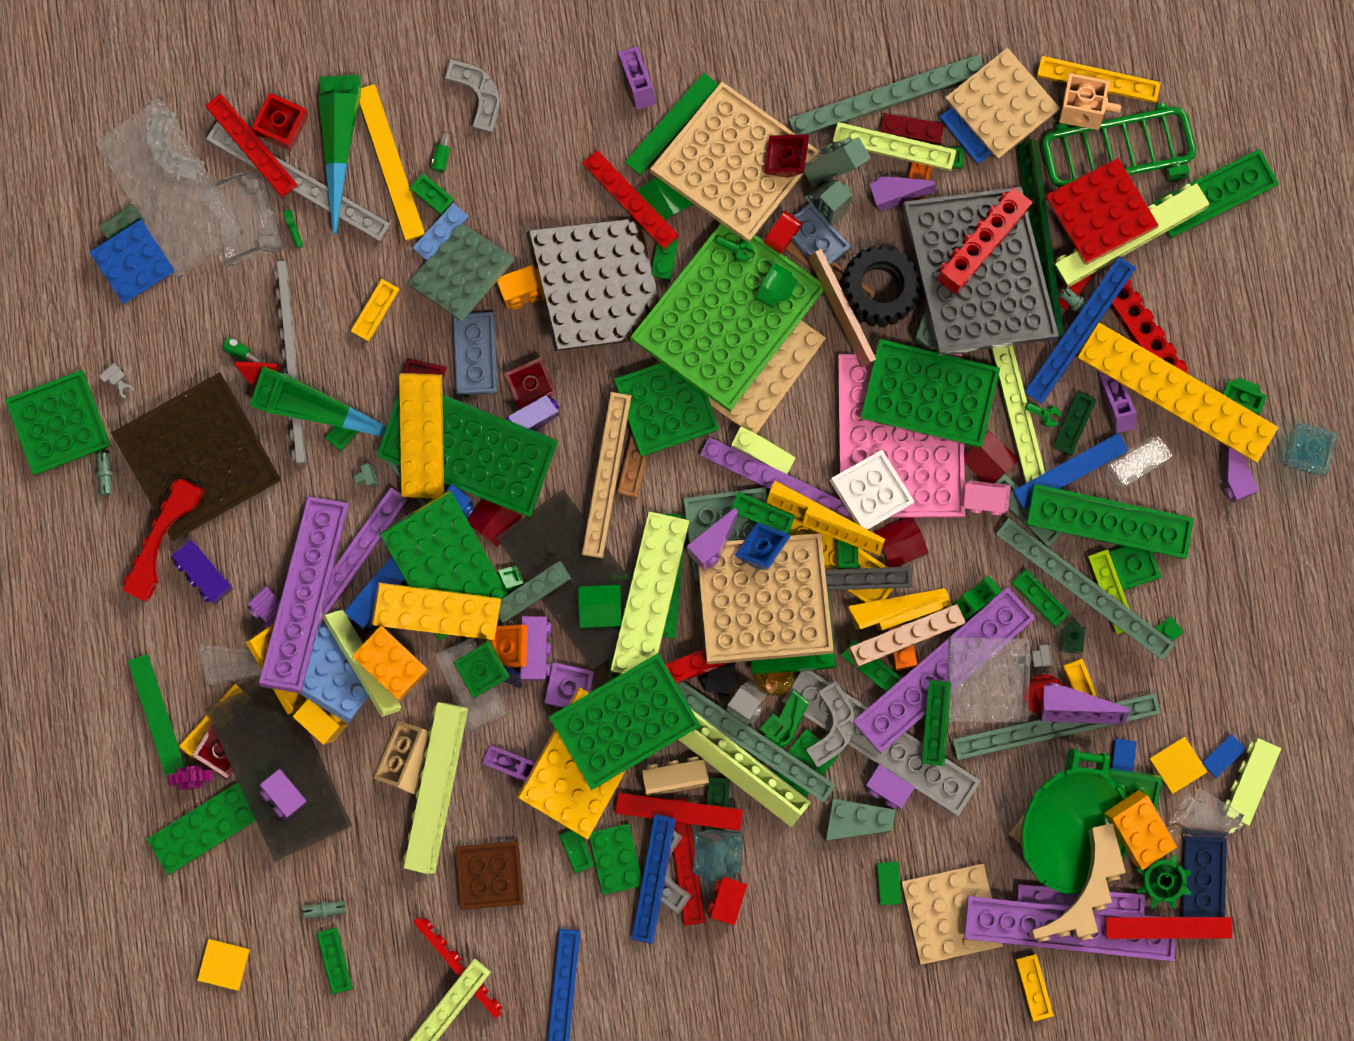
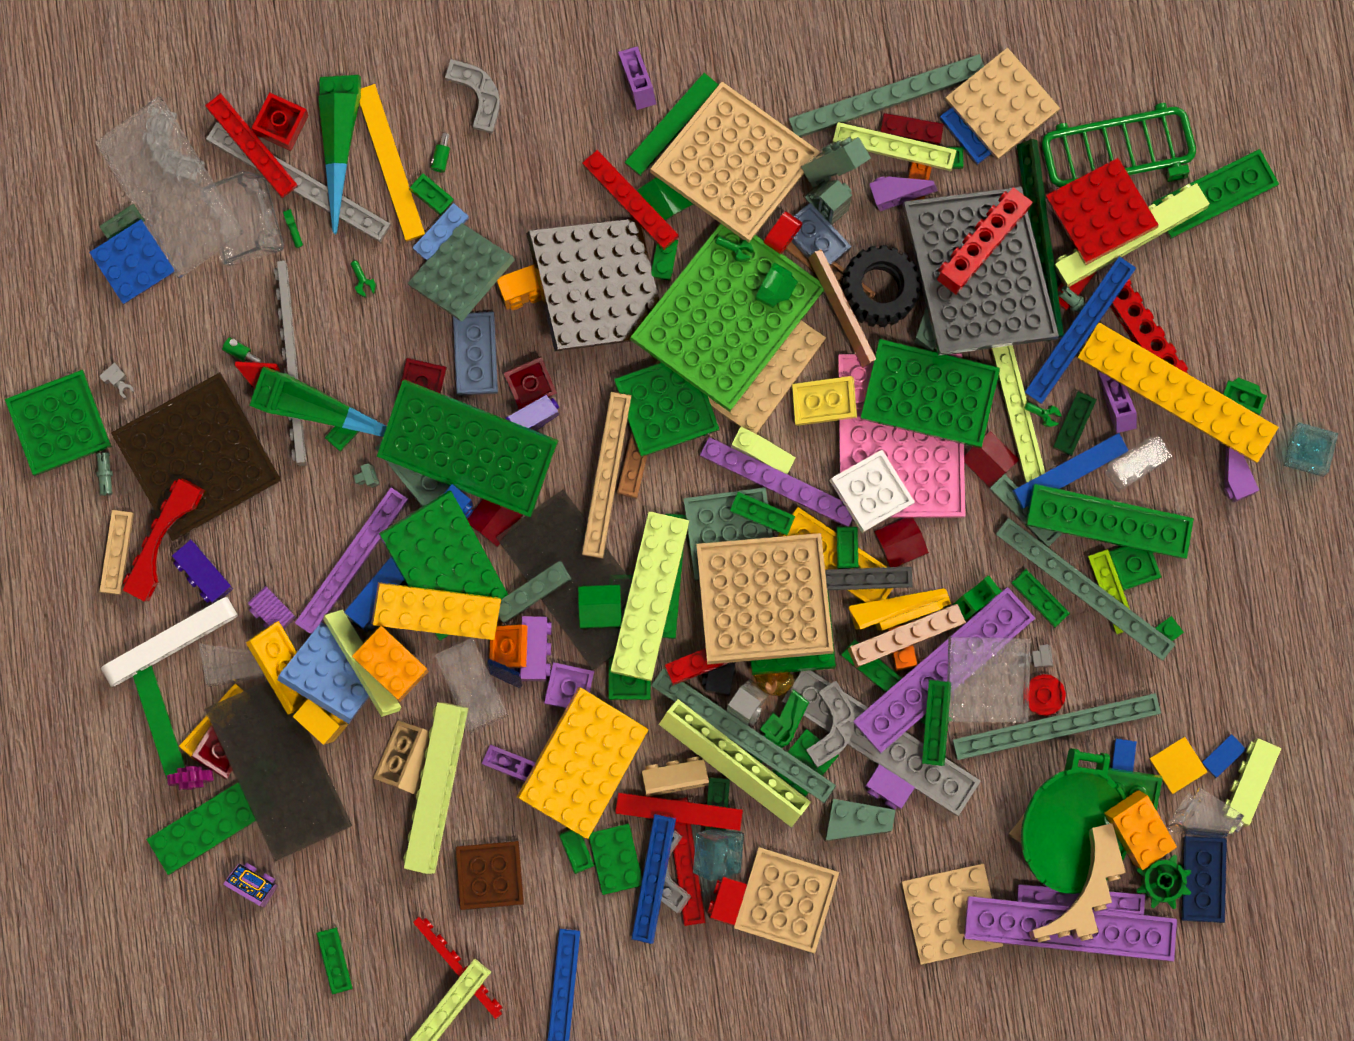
yellow tile [198,939,250,991] -> none
medium lavender plate [259,496,349,694] -> none
medium lavender brick [259,769,307,820] -> none
sand green pin [303,900,347,919] -> none
yellow plate [351,279,400,342] -> none
yellow plate [399,373,444,498] -> none
green tile [453,641,510,699] -> none
plate [497,565,524,592] -> none
green plate [548,653,701,790] -> none
medium lavender slope [687,508,738,571] -> none
blue slope [735,522,790,569] -> none
dark red slope [764,134,809,178] -> none
yellow slope [766,481,885,556] -> none
green tile [877,862,902,906] -> none
bright pink brick [964,481,1011,515] -> none
yellow plate [1016,954,1054,1022] -> none
yellow plate [1037,56,1161,104] -> none
medium lavender slope [1041,683,1129,724] -> none
light nougat piece [1059,73,1121,130] -> none
clear green brick [1060,622,1085,654] -> none
yellow tile [1062,658,1097,697] -> none
red tile [1105,917,1232,939] -> none
none -> tan plate [100,510,134,595]
none -> white beam [101,597,238,687]
none -> slope [223,862,278,907]
none -> green bar [351,260,376,298]
none -> tan plate [734,847,839,954]
none -> light yellow plate [792,376,857,426]

